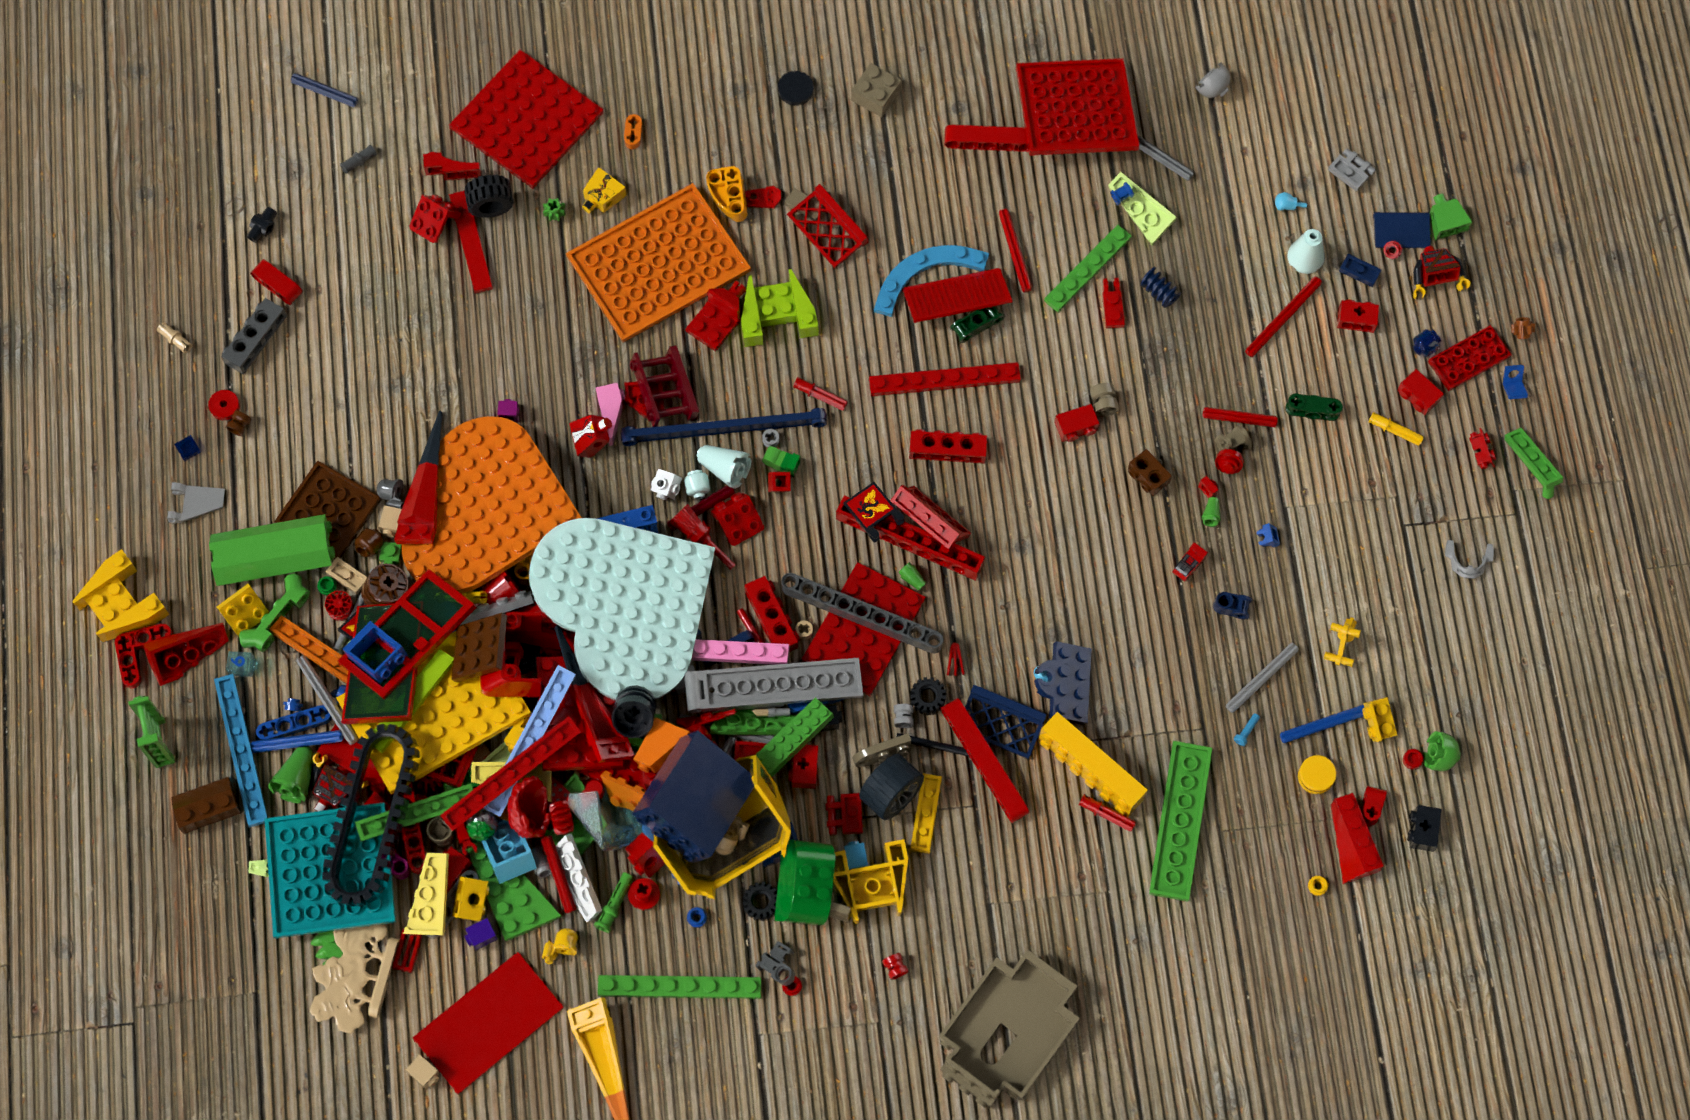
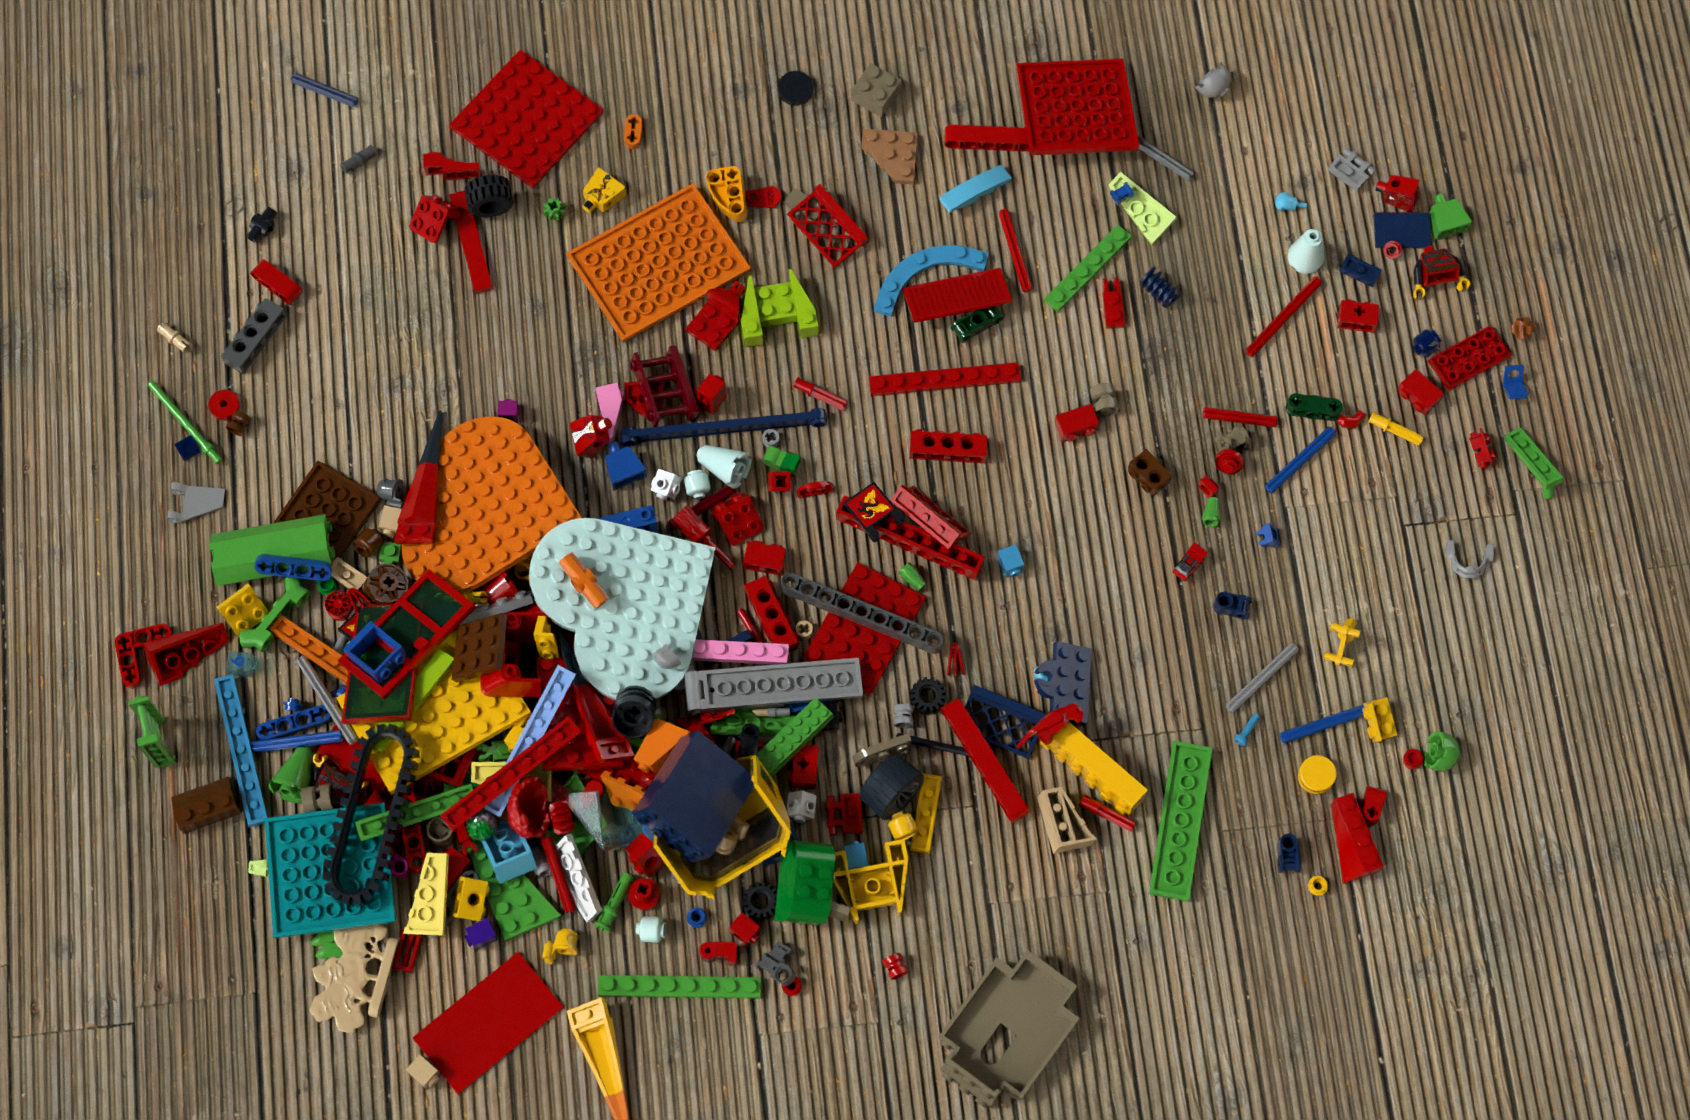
yellow wedge [72,549,170,642] -> none
black brick [1407,805,1442,852] -> none
none -> bright green bar [148,381,223,464]
none -> blue beam [254,554,332,581]
none -> dark tan wheel [301,784,335,813]
none -> red piece [347,588,371,612]
none -> bright green plate [476,741,511,762]
none -> yellow bracket [534,616,560,660]
none -> orange piece [558,552,609,609]
none -> blue torso [605,442,647,491]
none -> light aqua head [636,916,667,943]
none -> light grey piece [653,644,681,669]
none -> red brick [696,373,726,415]
none -> red leg [699,942,738,966]
none -> red brick [729,912,761,947]
none -> black piece [739,723,760,758]
none -> red brick [743,540,786,576]
none -> white brick [787,790,816,823]
none -> red tile [796,481,835,498]
none -> medium nougat plate [862,128,918,185]
none -> yellow head [888,811,917,840]
none -> medium azure slope [939,164,1012,213]
none -> dark azure brick [997,544,1025,578]
none -> red animal [1016,703,1084,749]
none -> tan wedge [1037,787,1096,854]
none -> blue axle [1265,427,1336,493]
none -> dark blue piece [1277,833,1301,873]
none -> red arm [1337,410,1366,429]
none -> red torso [1375,175,1420,212]

